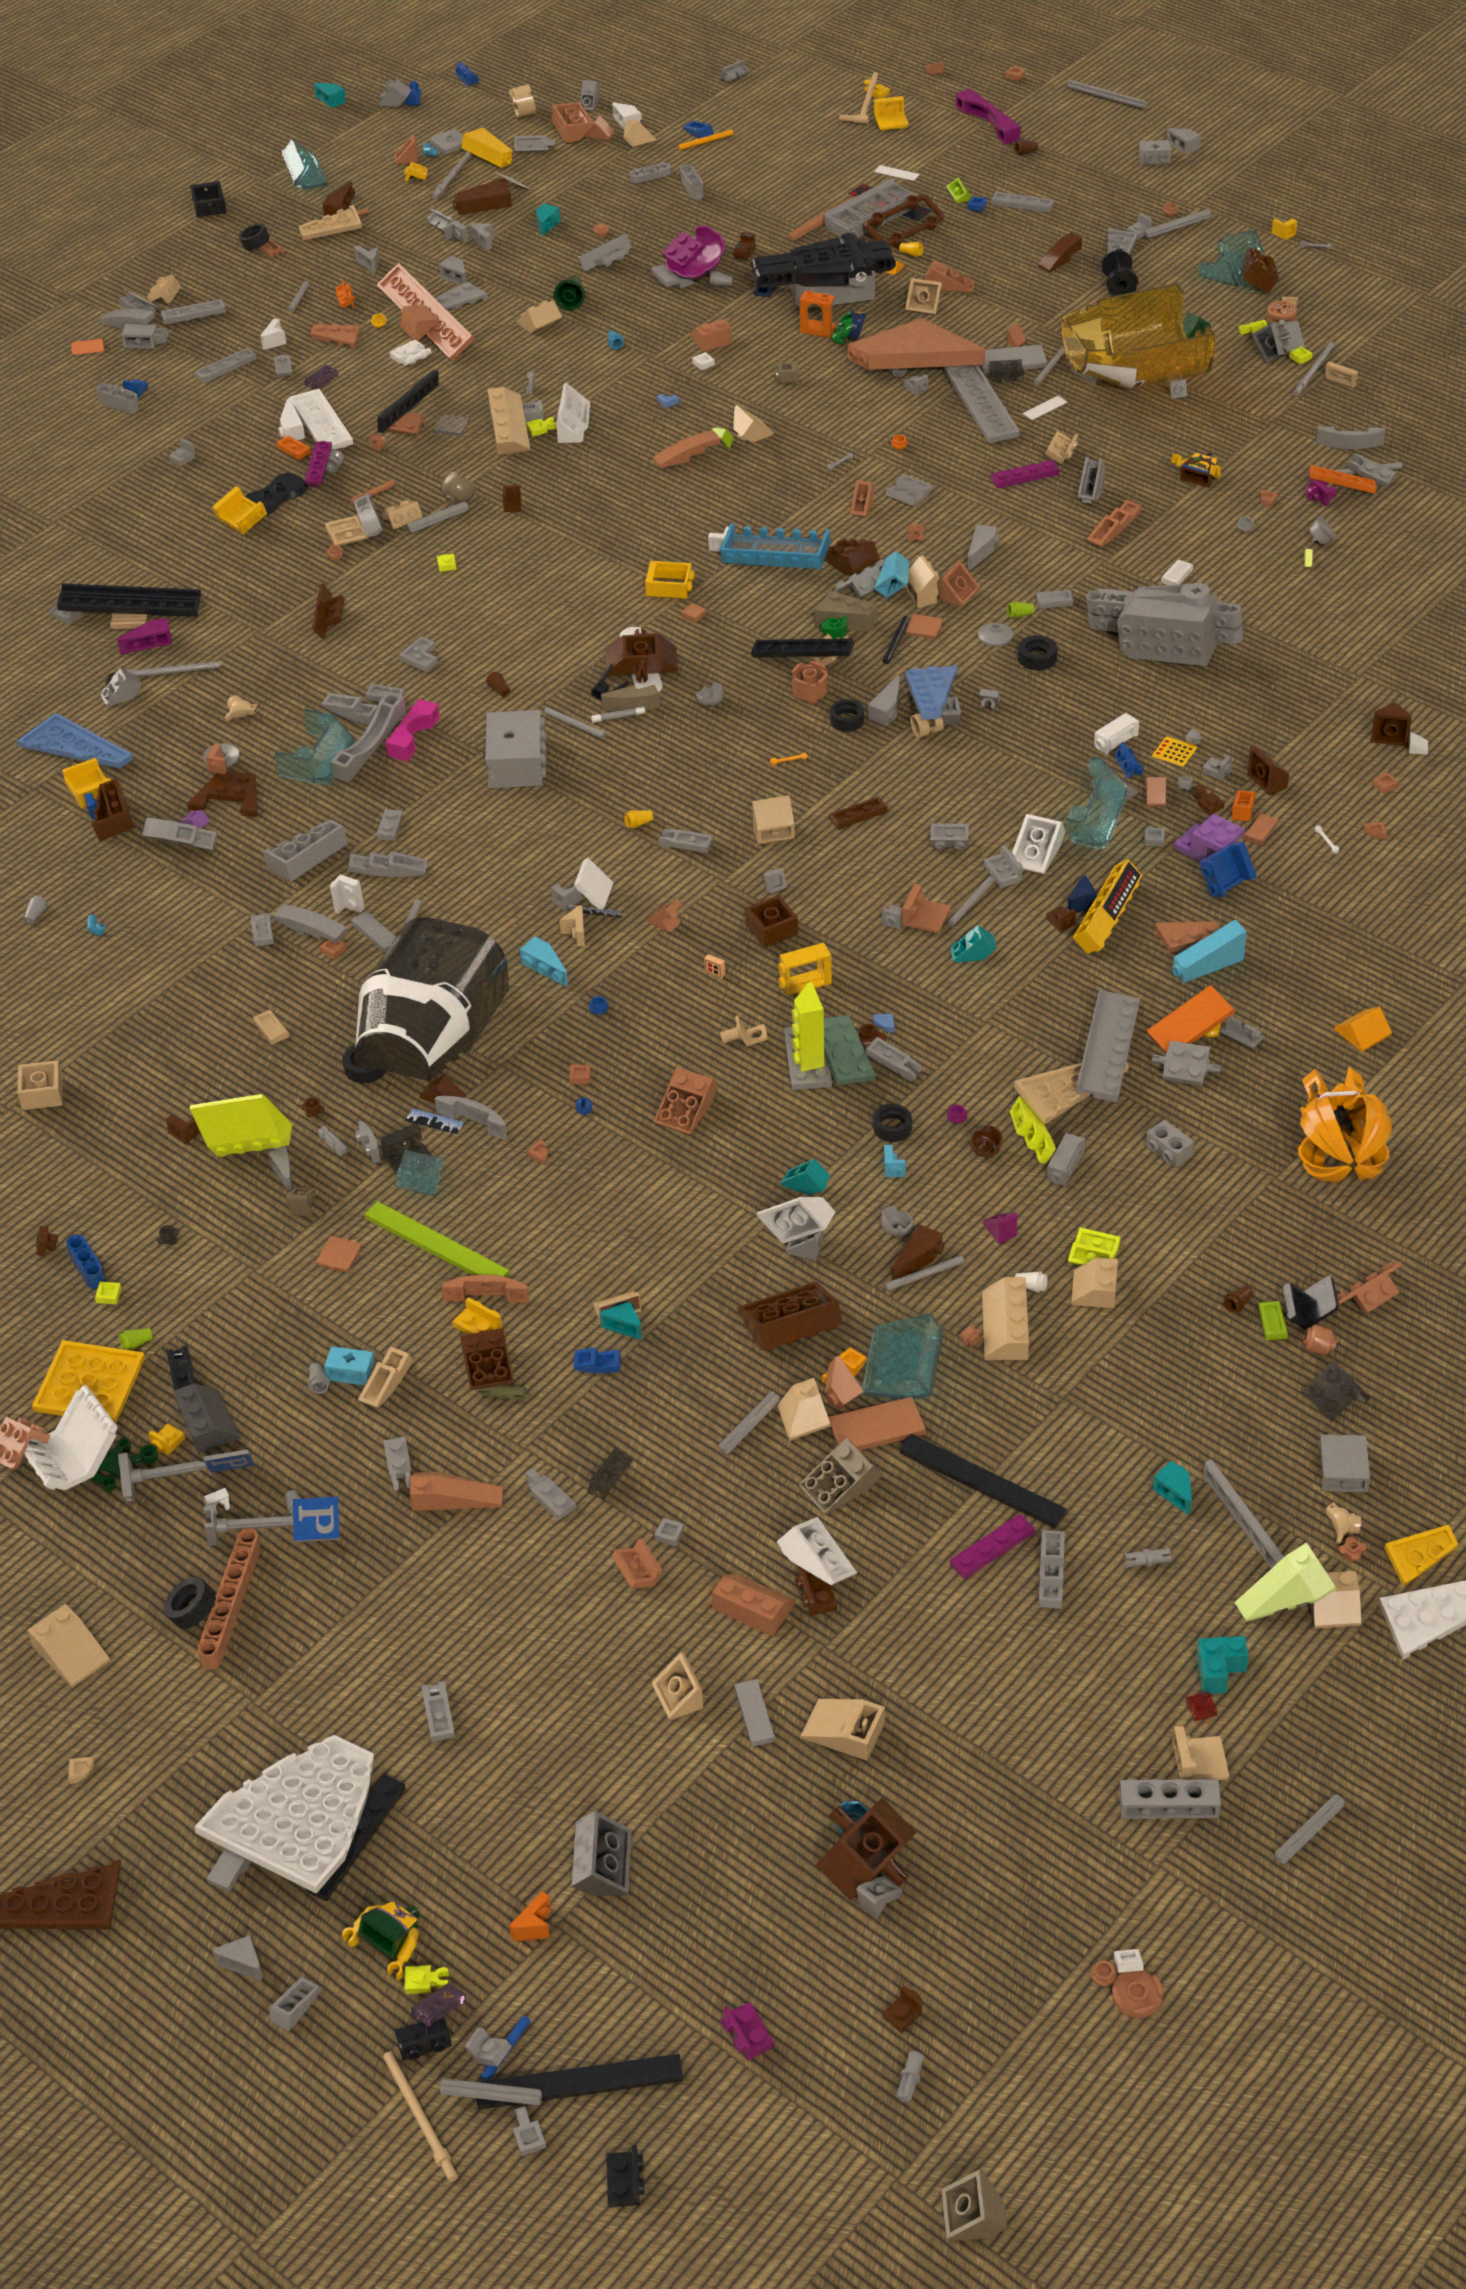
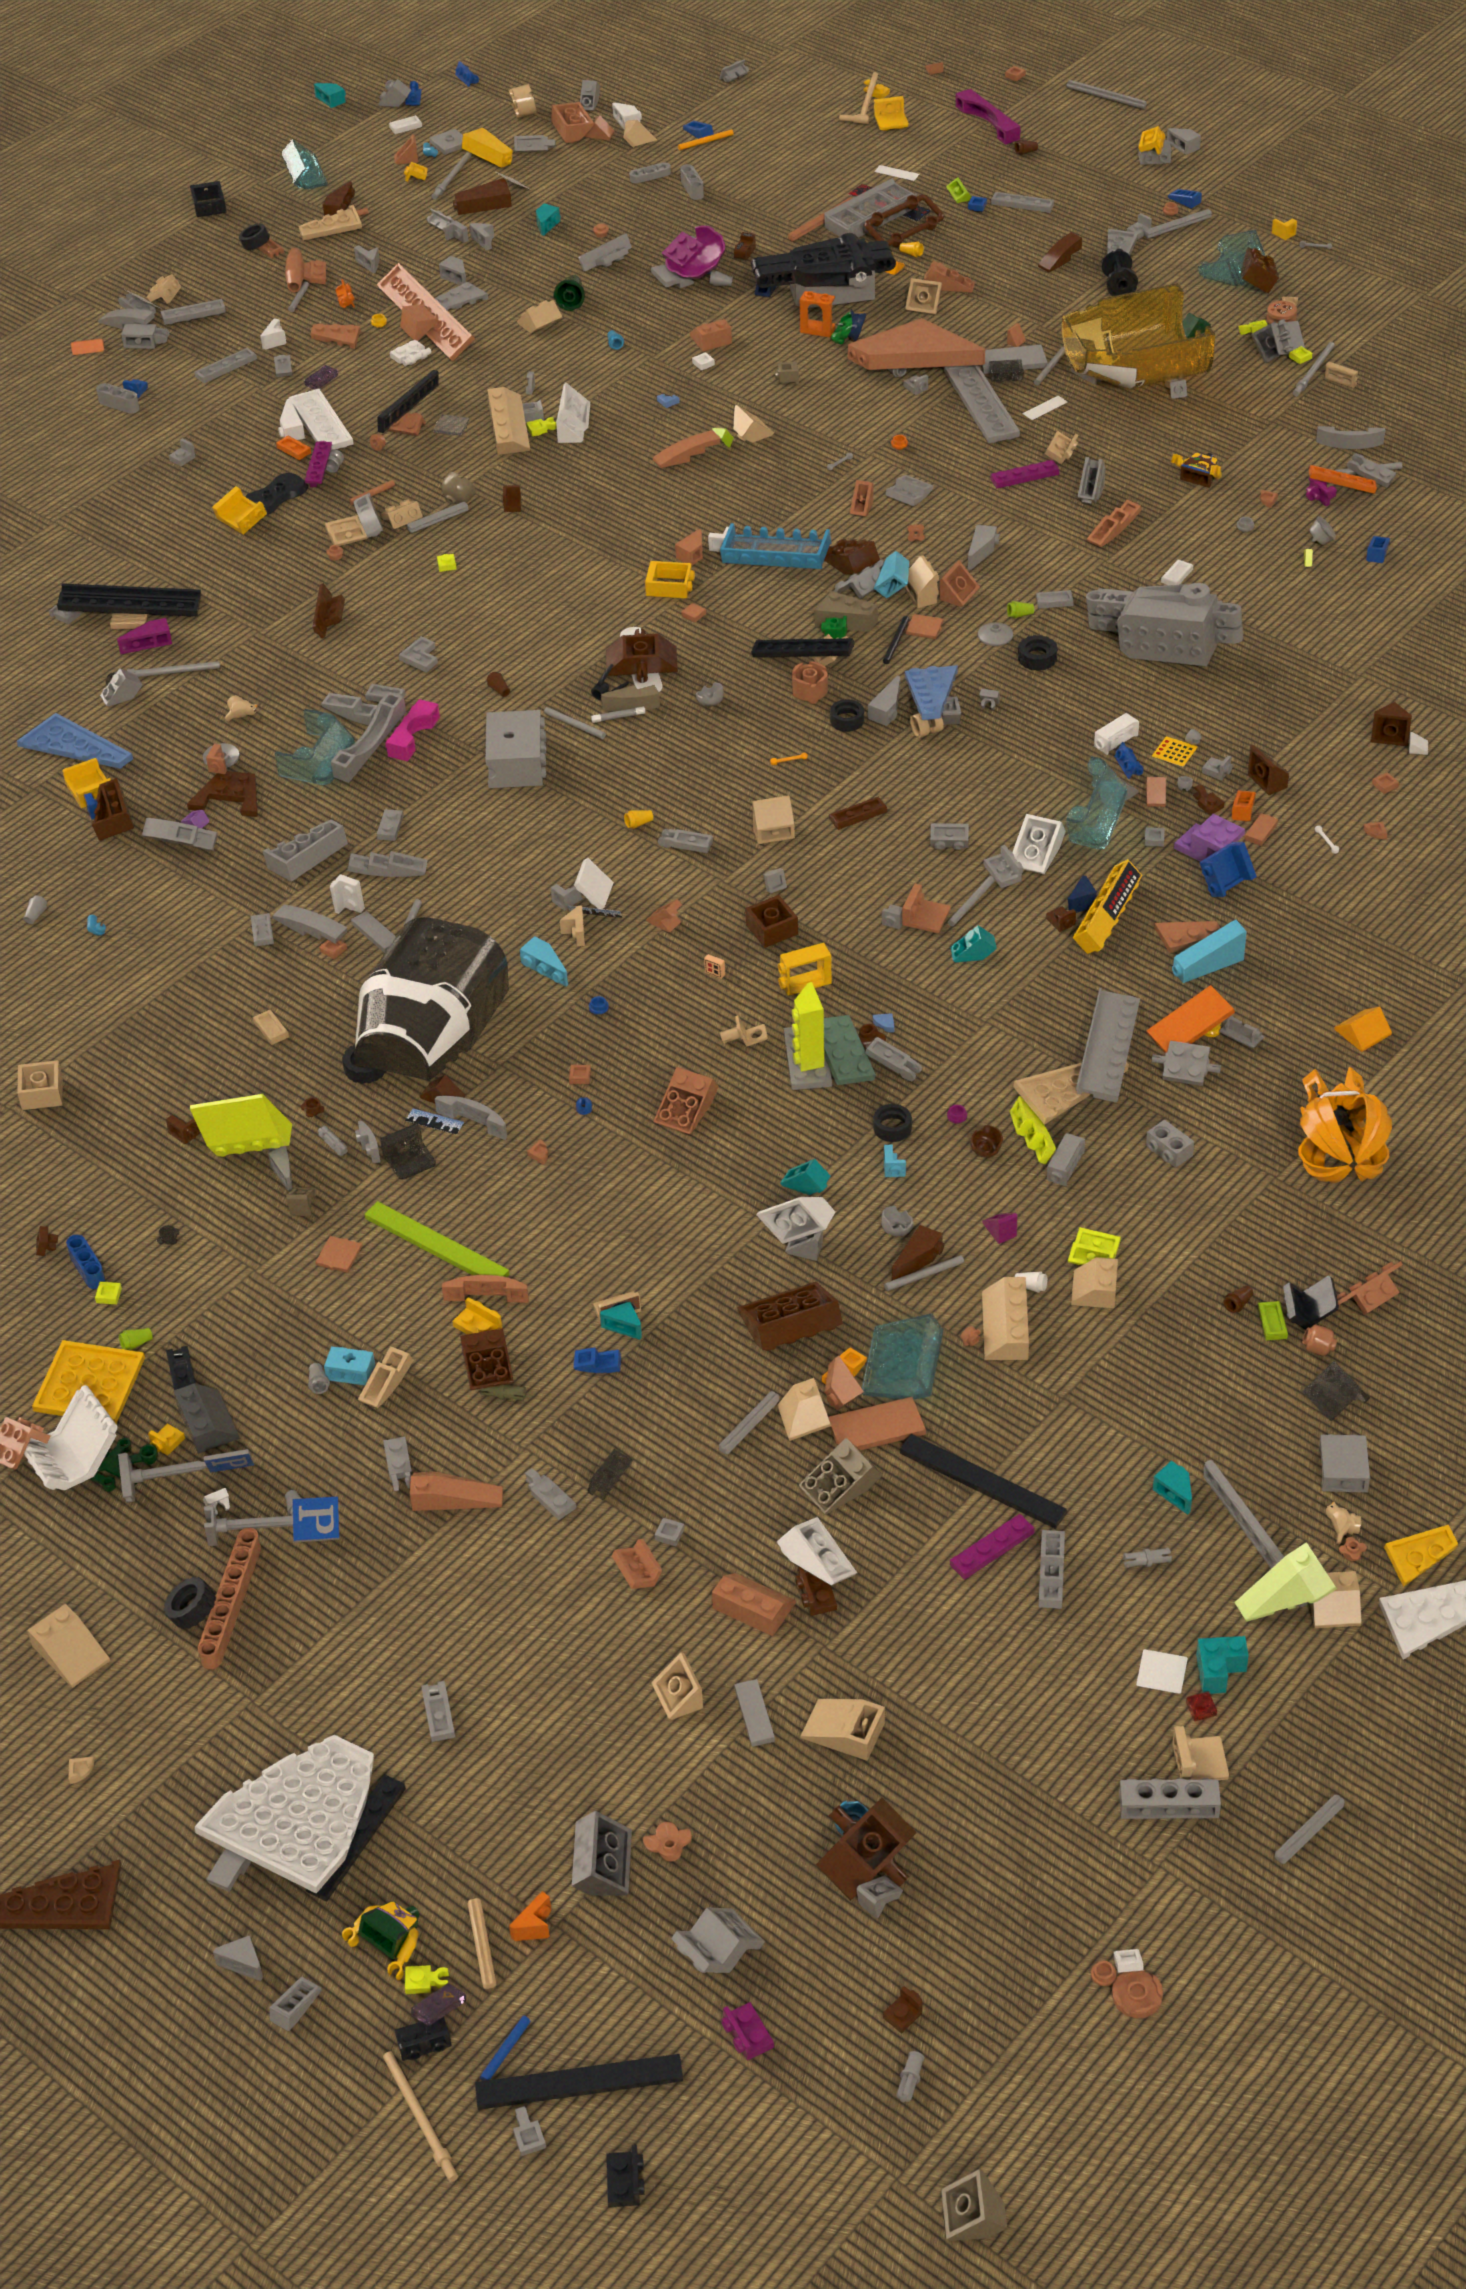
clear light blue hinge [395,1150,445,1196] -> none
light grey axle [440,2078,542,2105] -> none
light grey bracket [465,2028,512,2067] -> none
none -> nougat plate [285,248,326,292]
none -> white tile [389,115,422,134]
none -> tan axle [468,1898,496,1989]
none -> nougat plate [643,1822,692,1862]
none -> light grey bracket [671,1907,765,1973]
none -> nougat slope [675,529,703,565]
none -> white sticker [1136,1649,1188,1694]
none -> yellow bracket [1138,126,1165,155]
none -> blue slope [1168,189,1202,209]
none -> blue slope [1366,536,1390,563]

